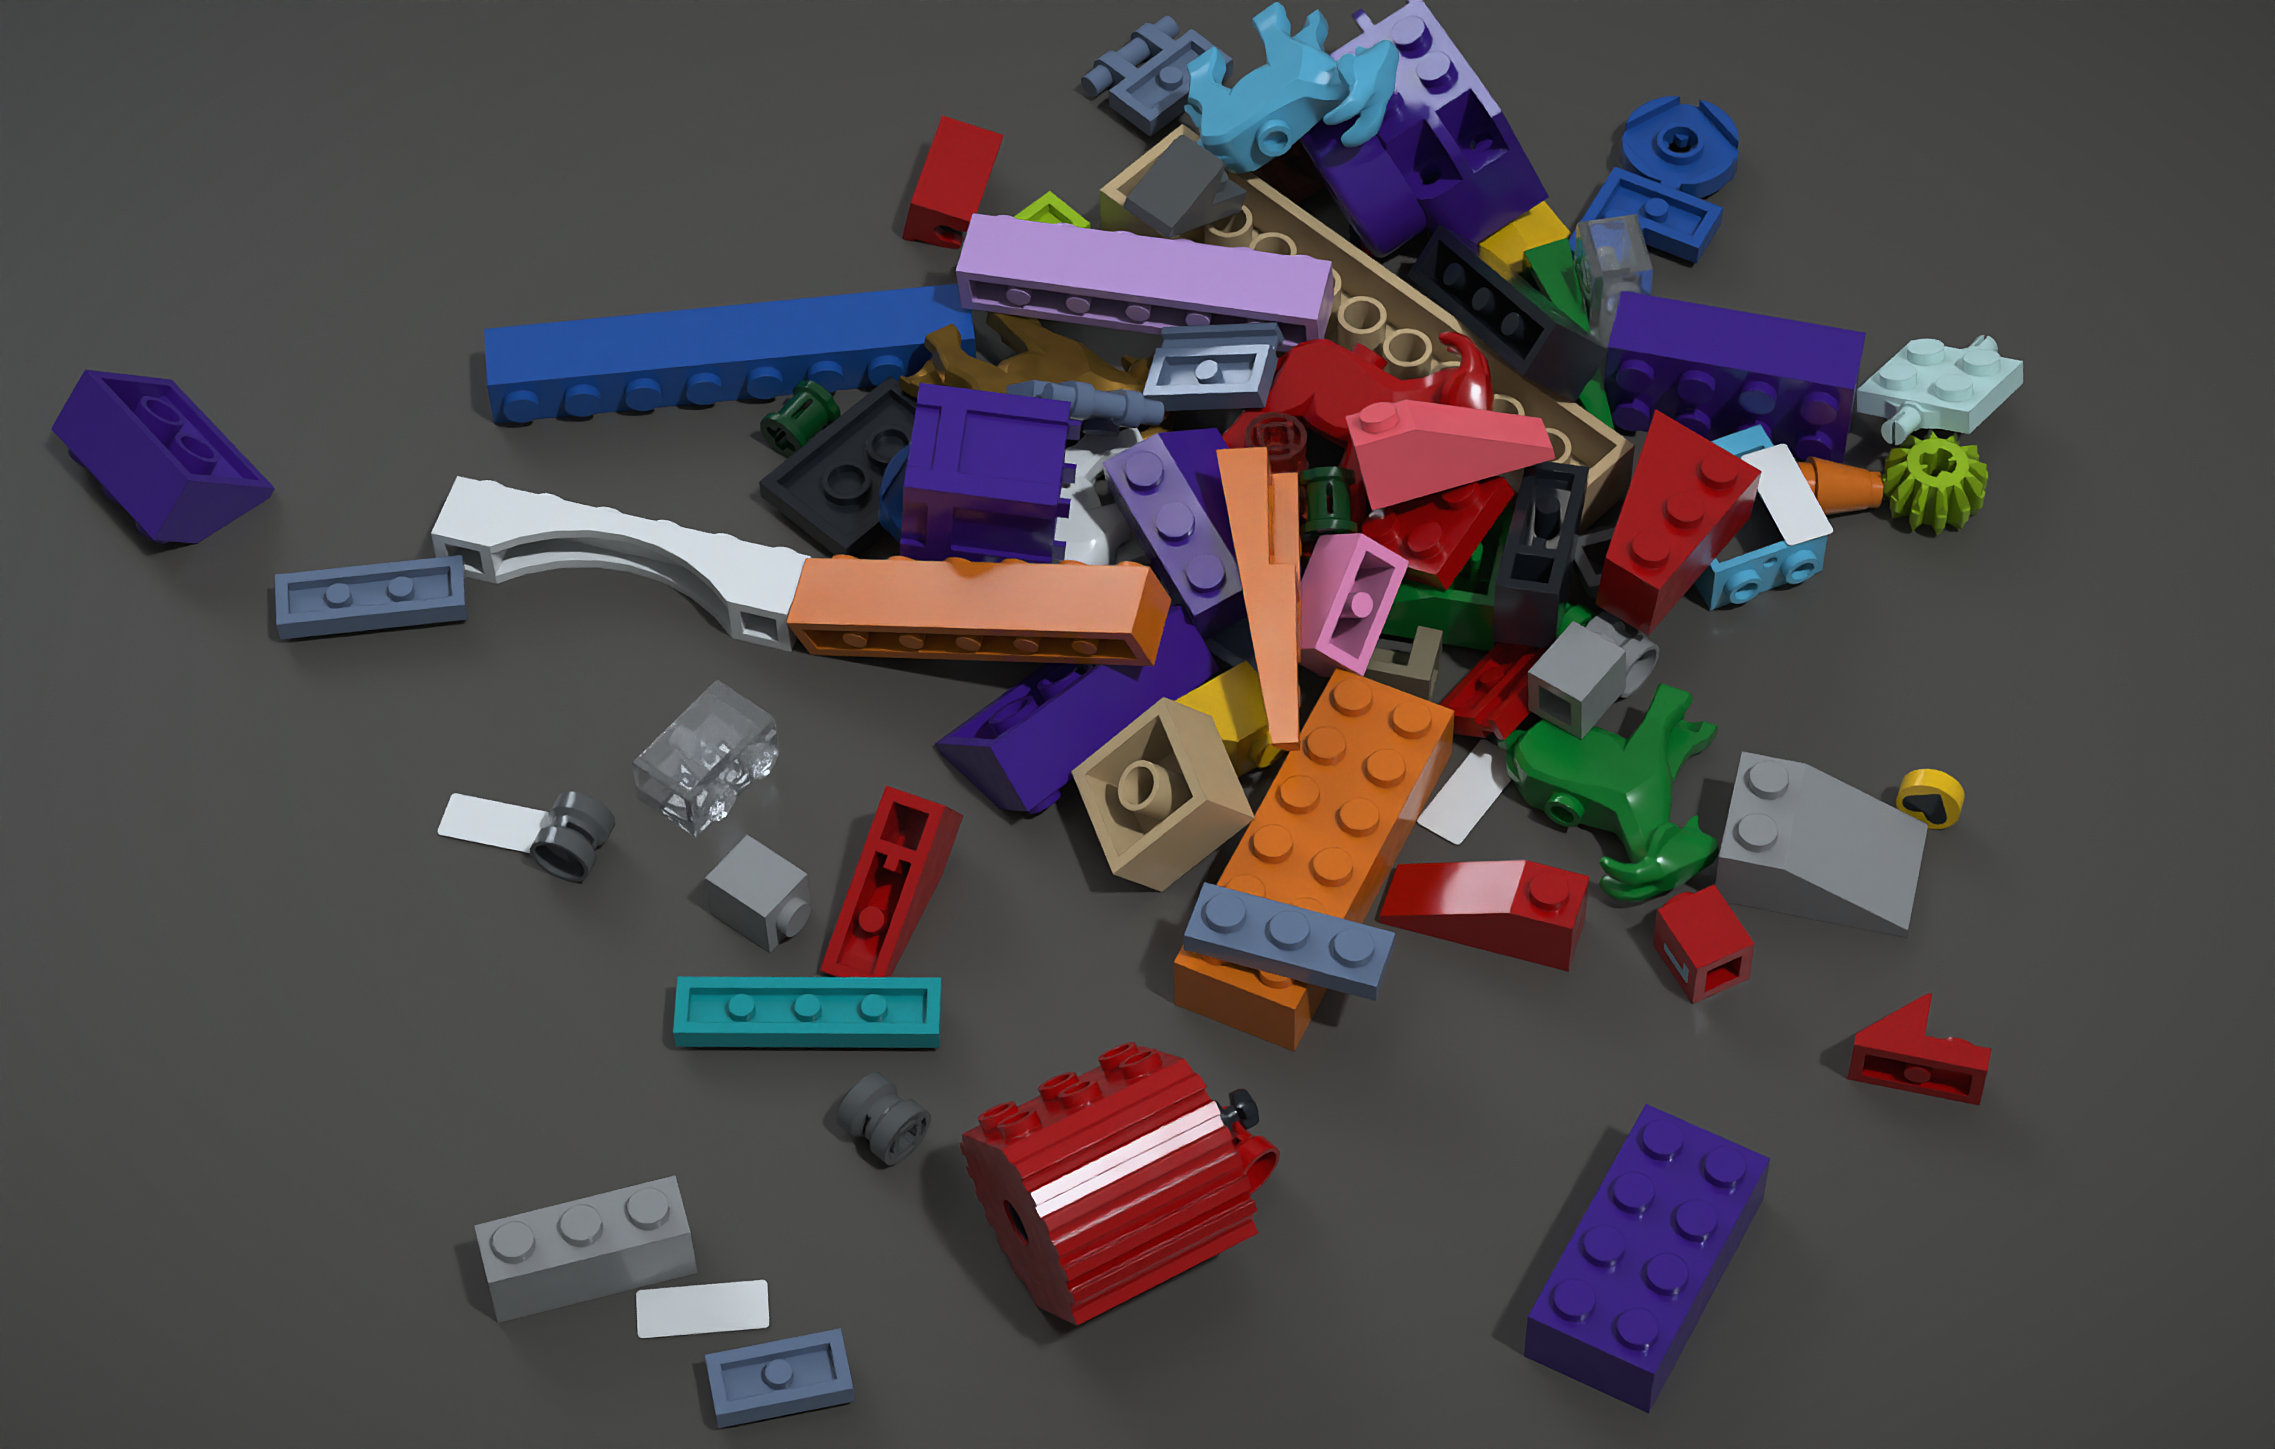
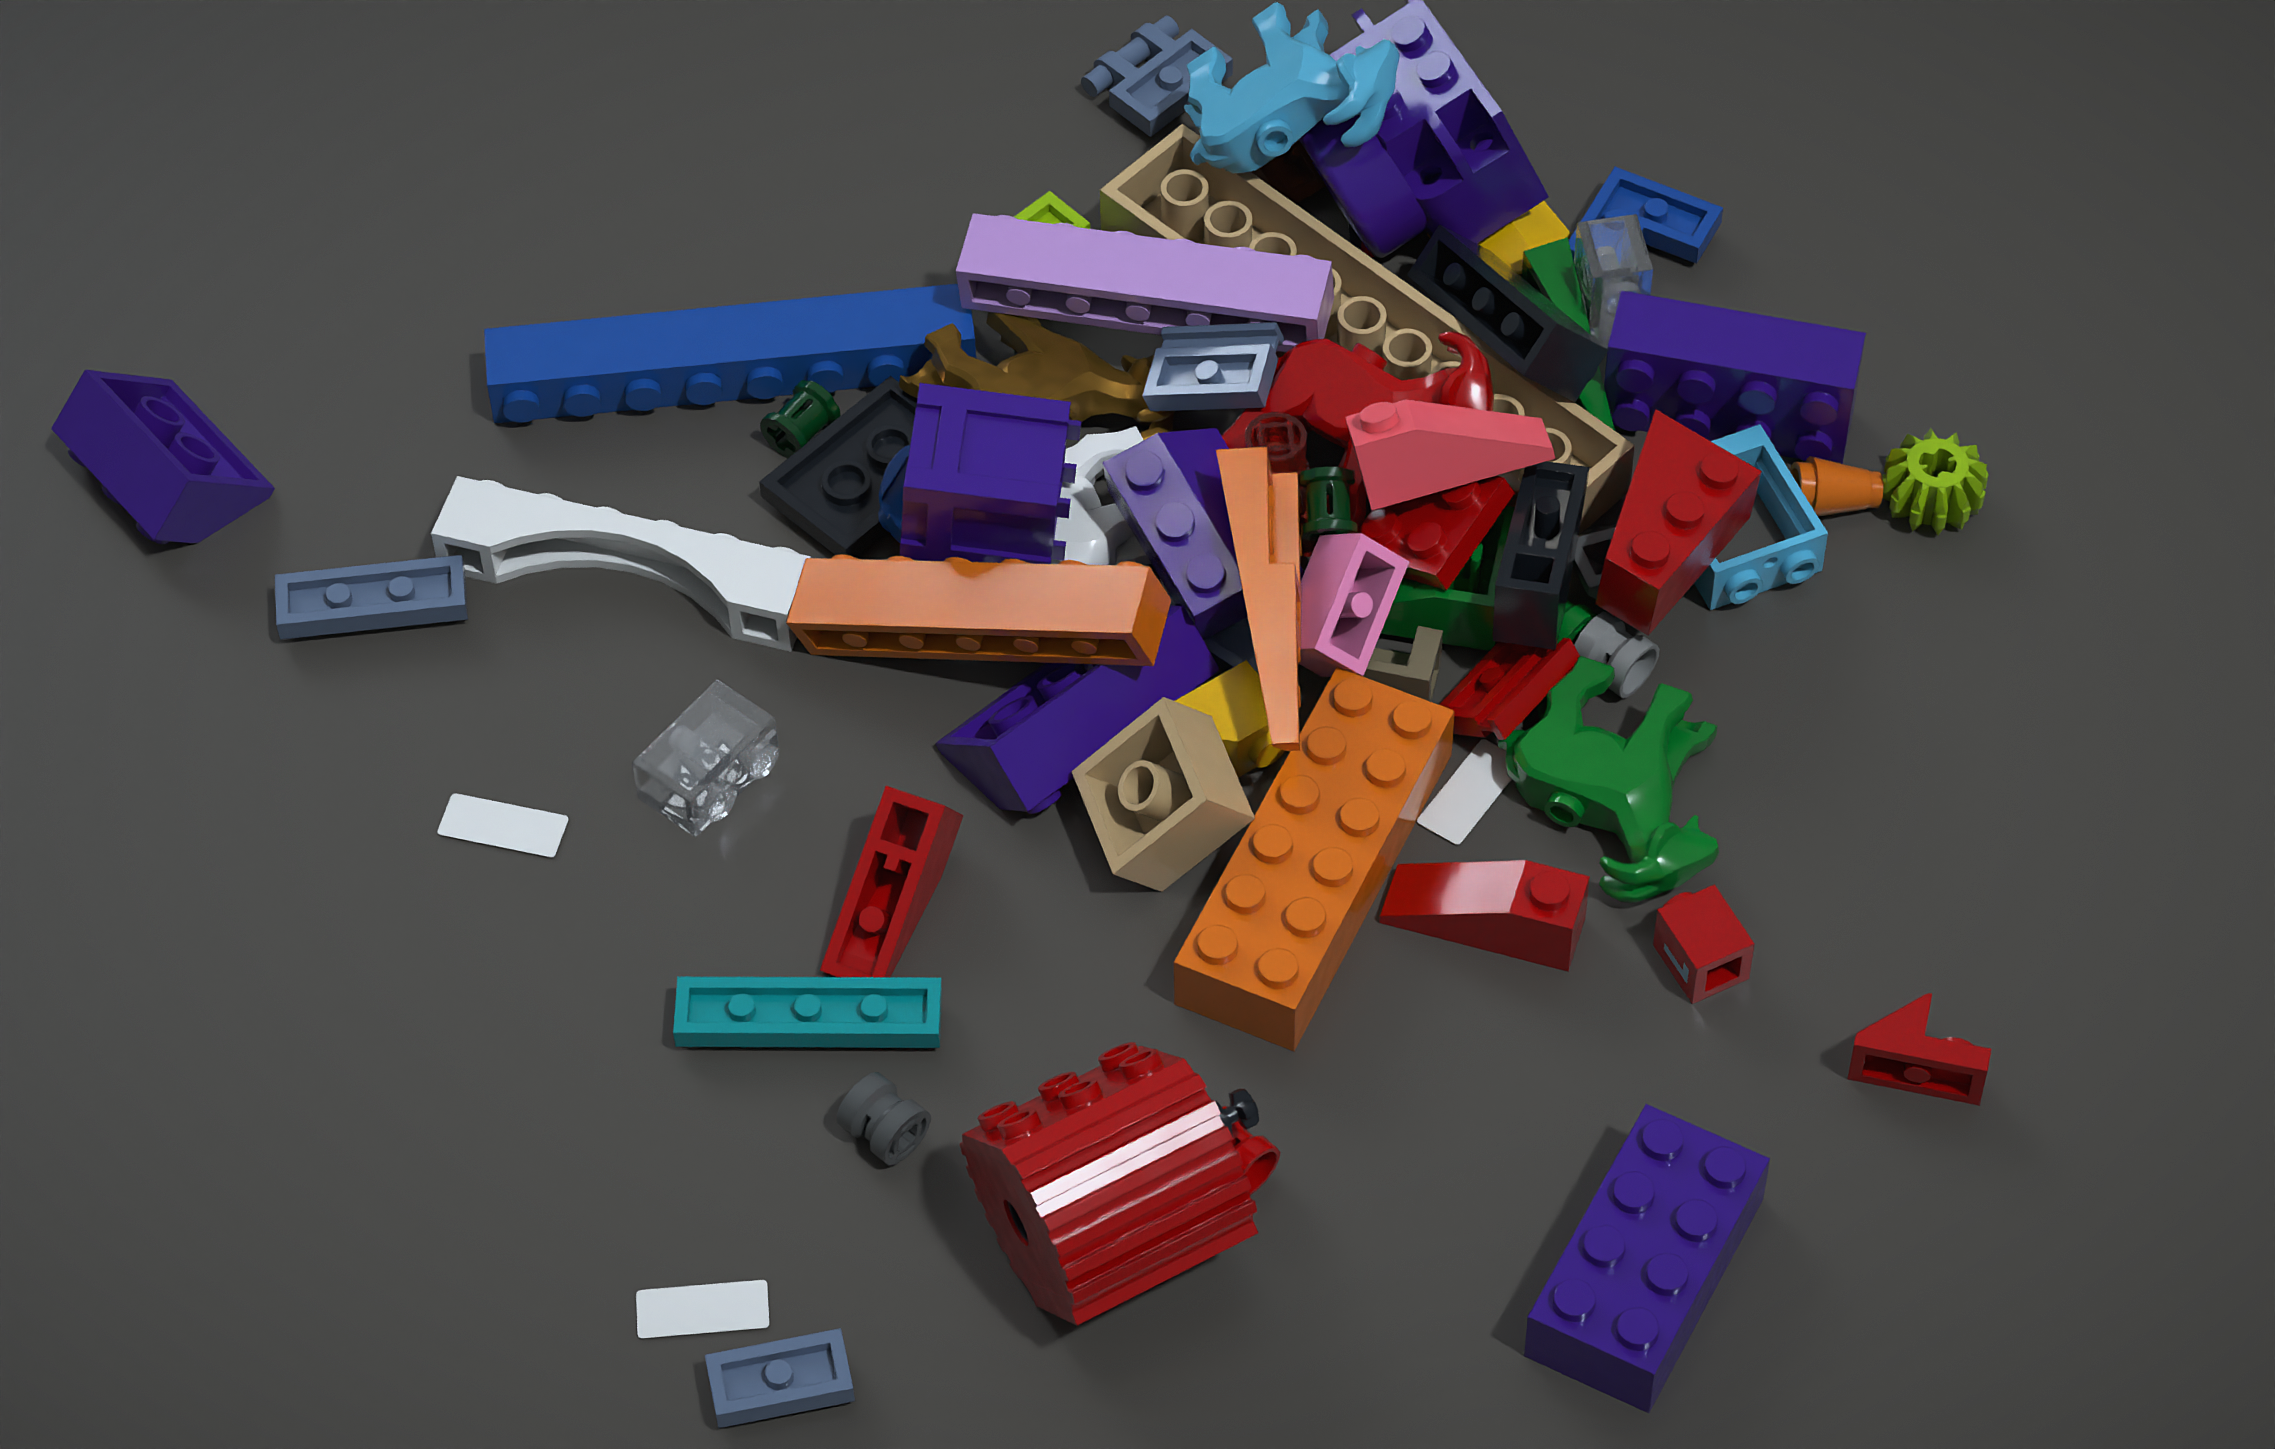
light grey brick [474,1175,698,1323] -> none
dark grey wheel [530,791,615,882] -> none
light grey brick [705,834,812,953] -> none
red hinge [902,115,1004,249] -> none
sand blue plate [1006,380,1164,436] -> none
dark grey slope [1123,135,1248,238] -> none
sand blue plate [1184,882,1396,1001] -> none
light grey brick [1528,621,1626,740] -> none
blue plate [1620,96,1739,198] -> none
light grey slope [1715,751,1928,938] -> none
white sticker [1741,444,1833,546] -> none
light aqua plate [1857,335,2023,445] -> none
yellow tile [1896,769,1965,829] -> none

